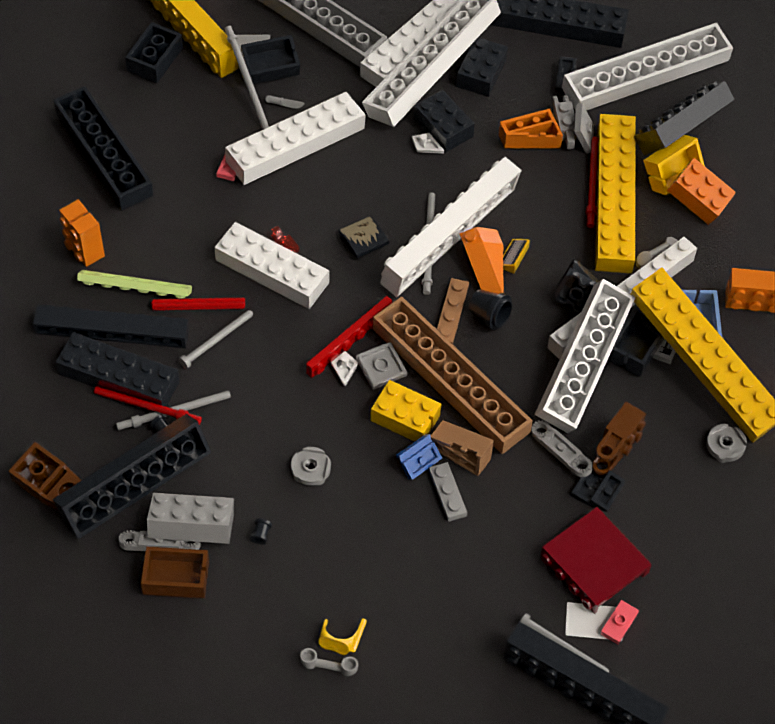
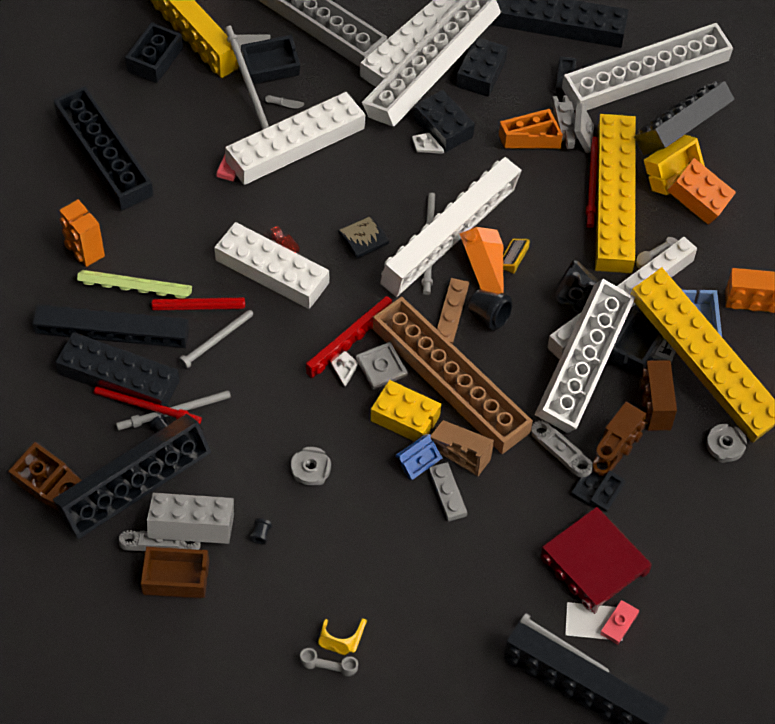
none -> reddish brown piece [639,360,677,431]

